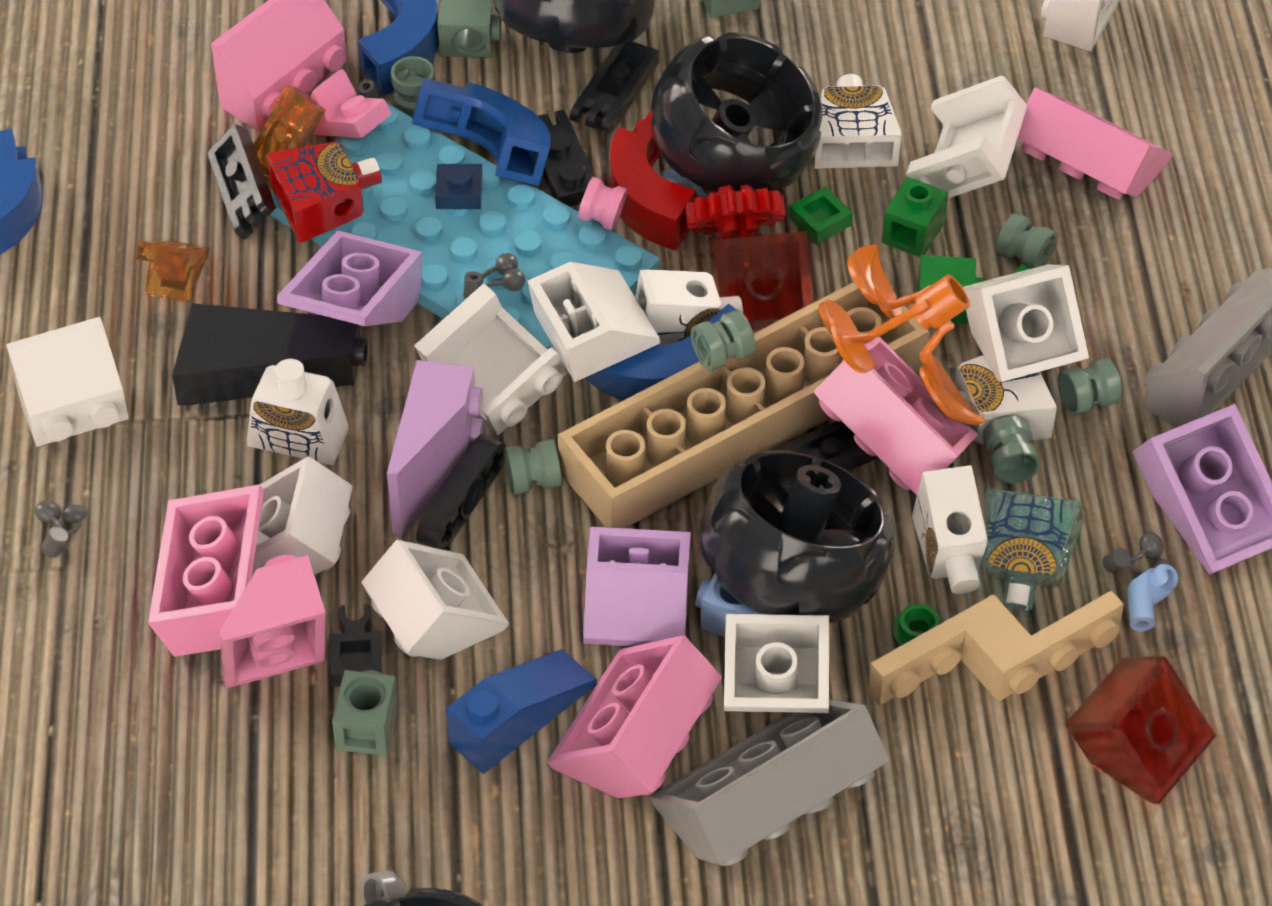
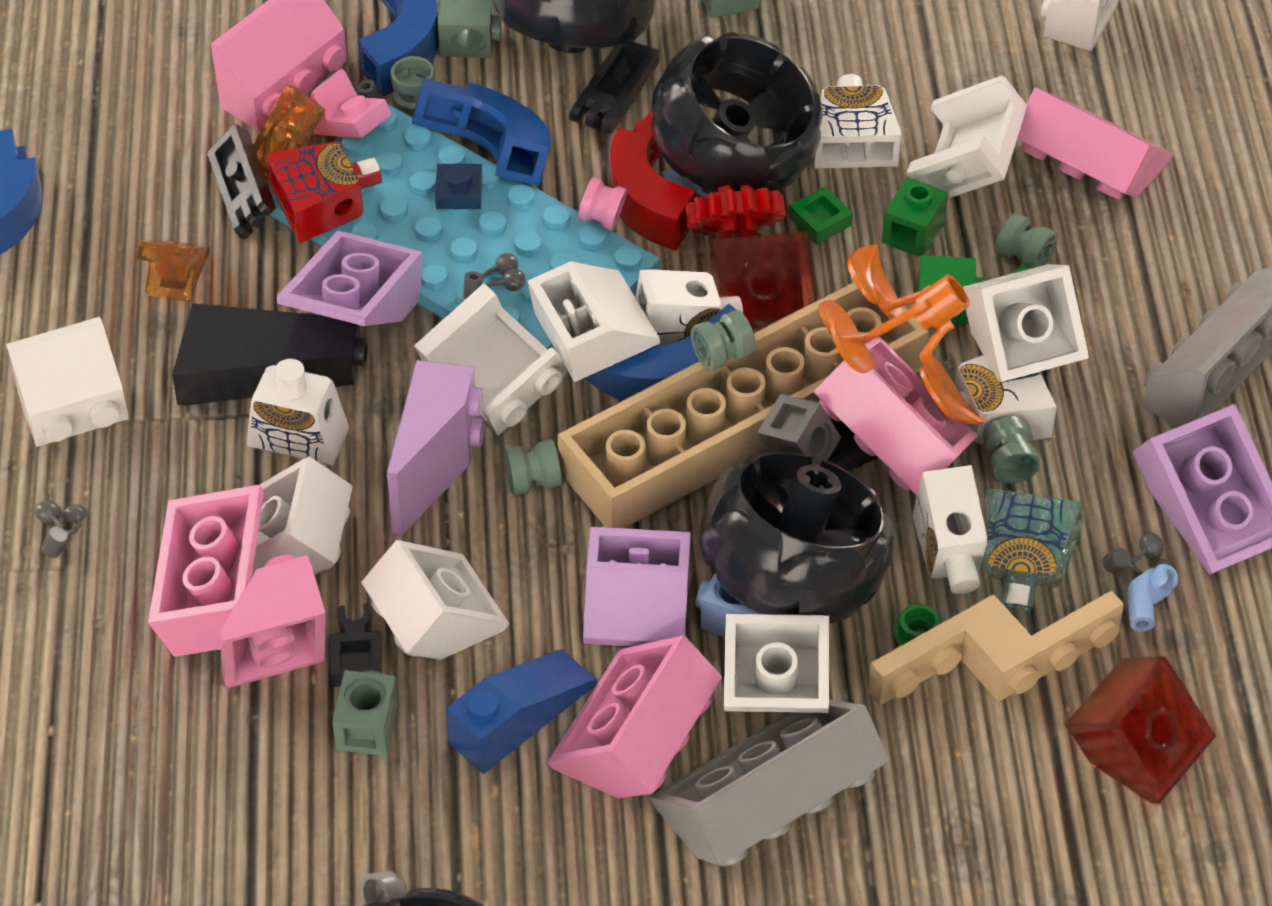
black beam [416,434,506,550] -> none
black hinge [538,109,596,207] -> none
sand green wheel [1058,358,1122,415] -> none
none -> dark grey brick [757,394,841,461]

